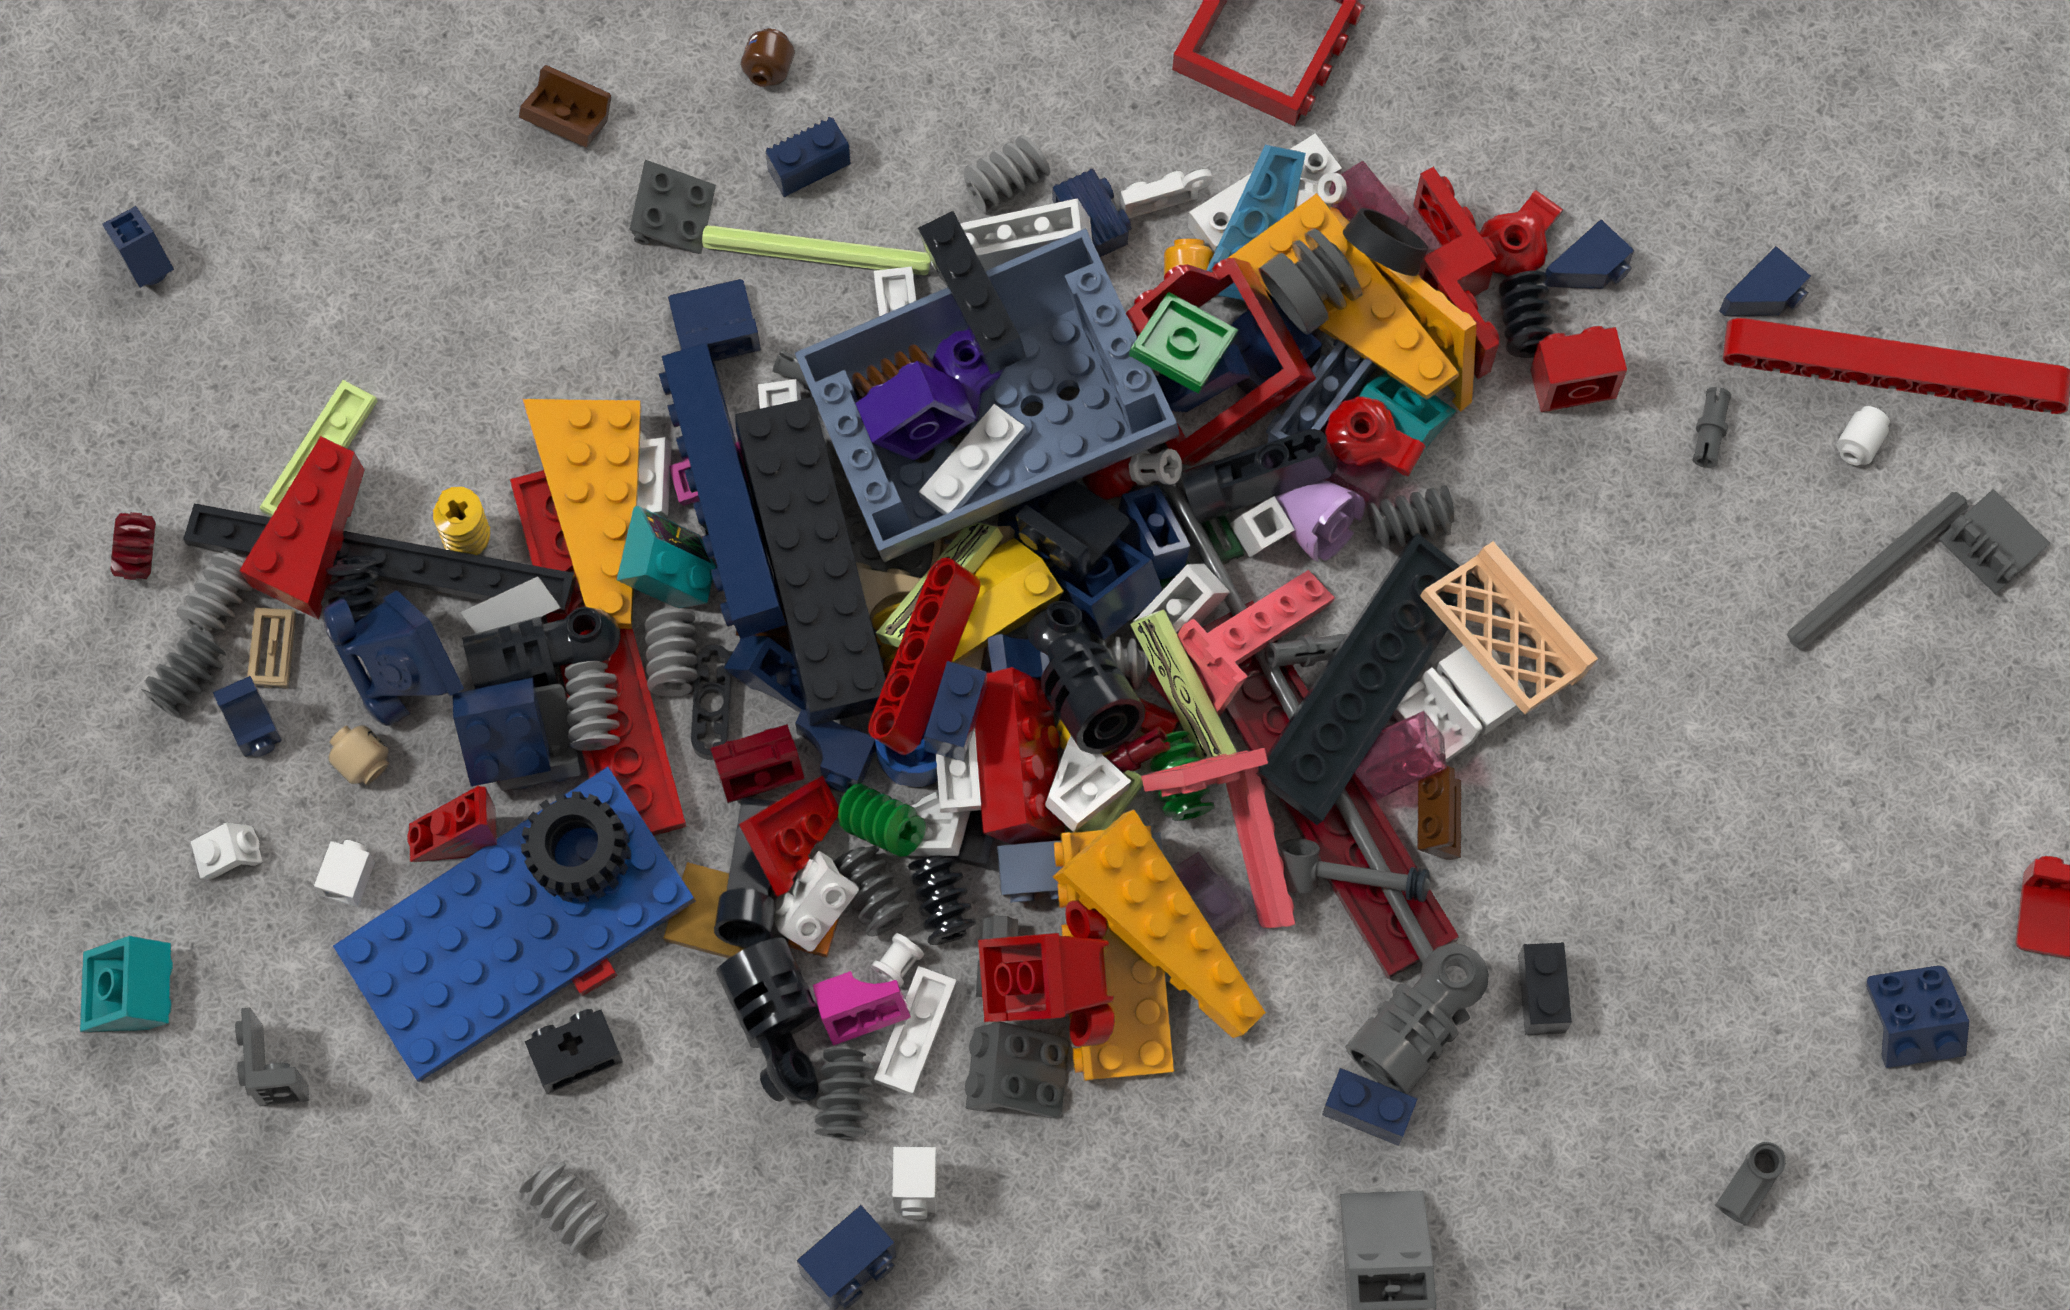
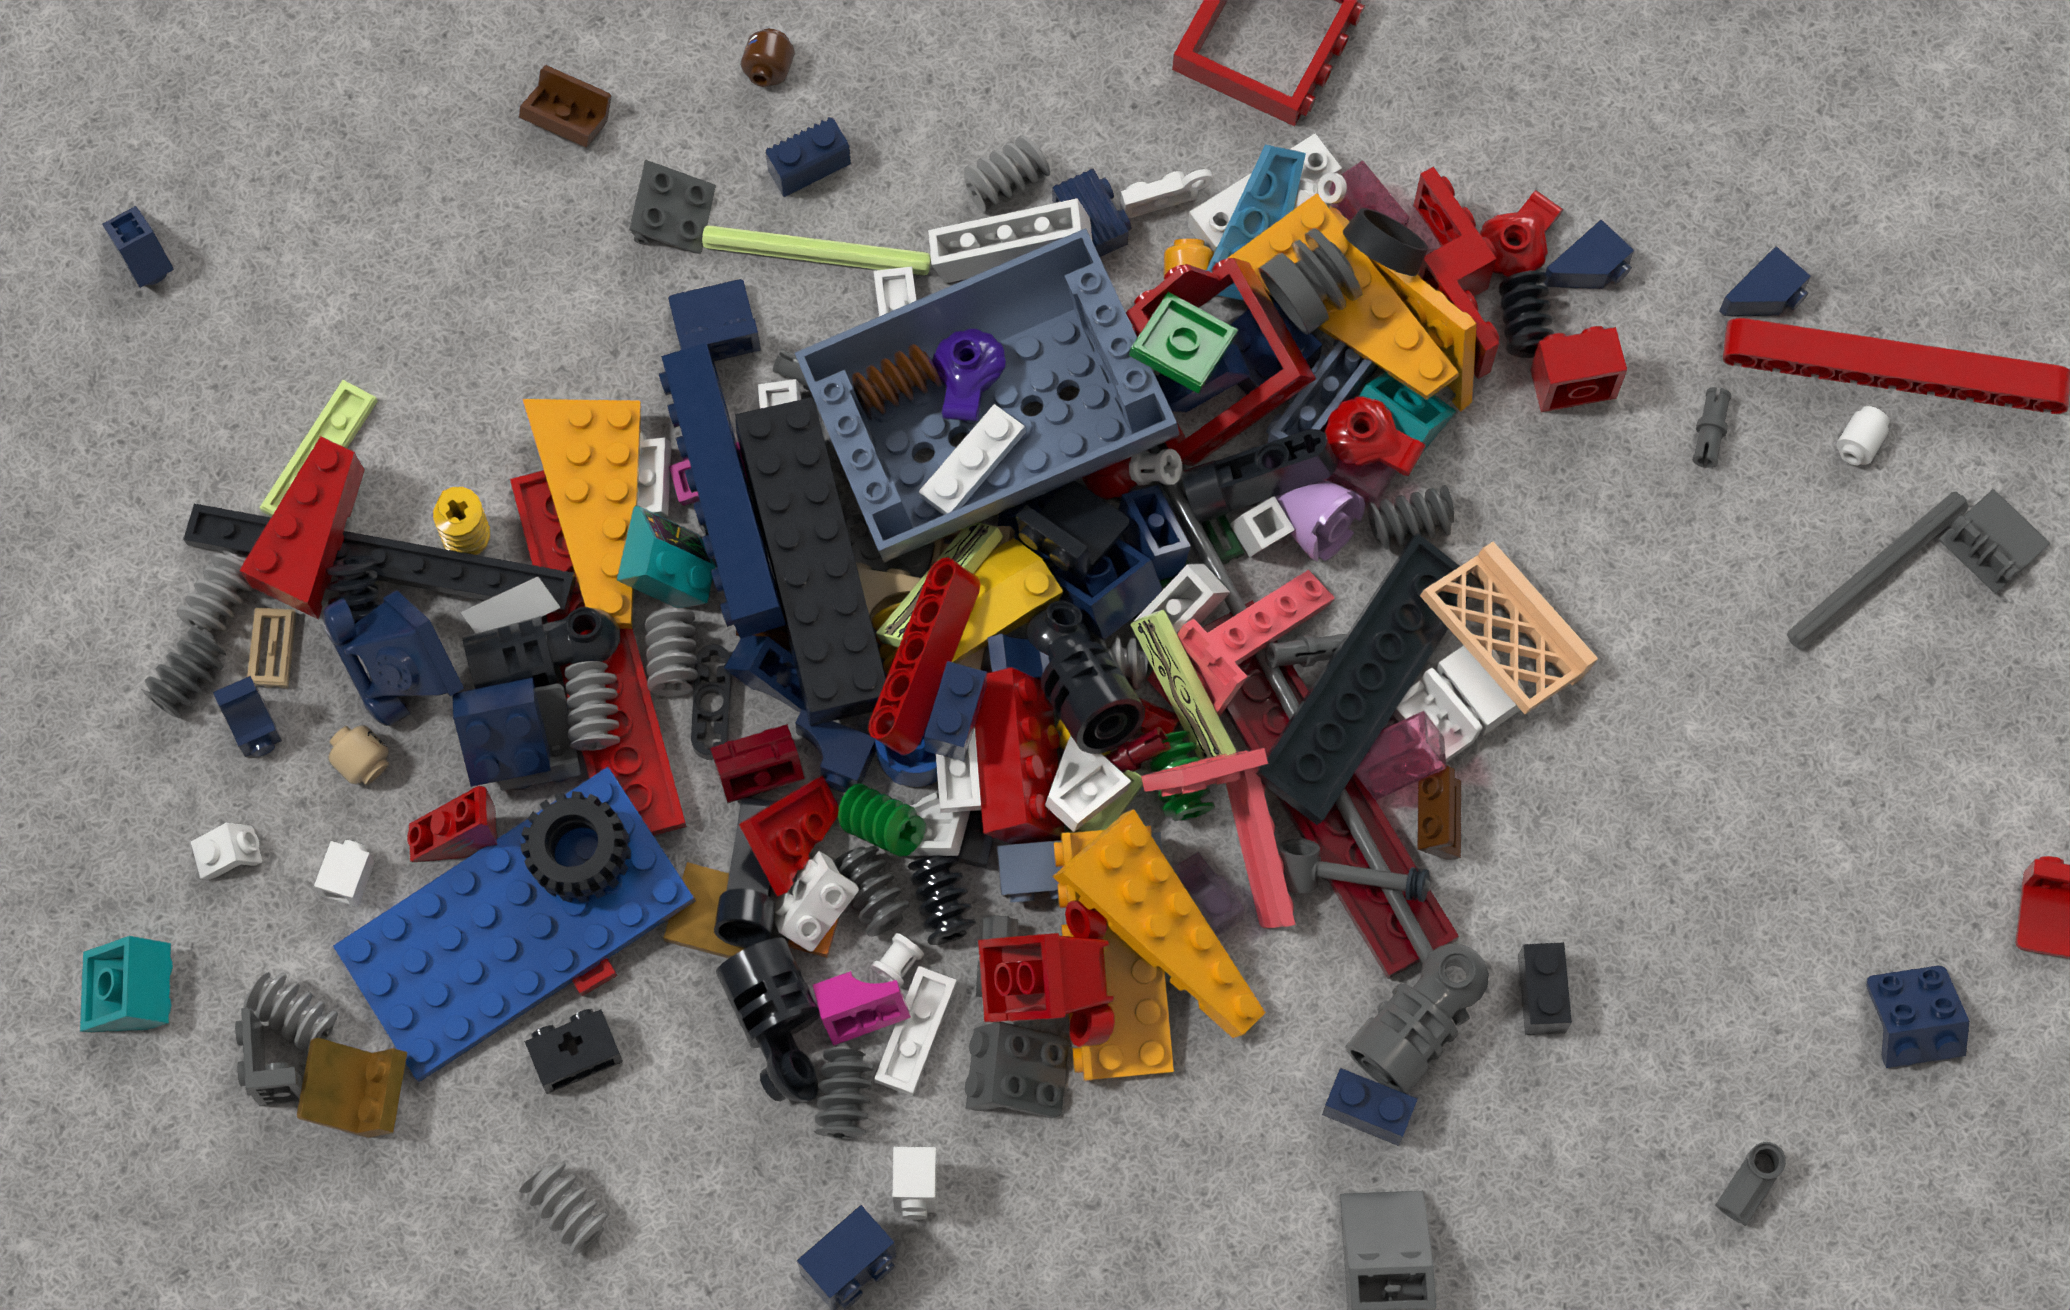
dark red gear [110,512,156,580] -> none
dark purple brick [855,361,976,460] -> none
black arch [918,211,1026,374] -> none
none -> light grey piece [243,972,338,1054]
none -> pearl gold bracket [297,1038,407,1138]

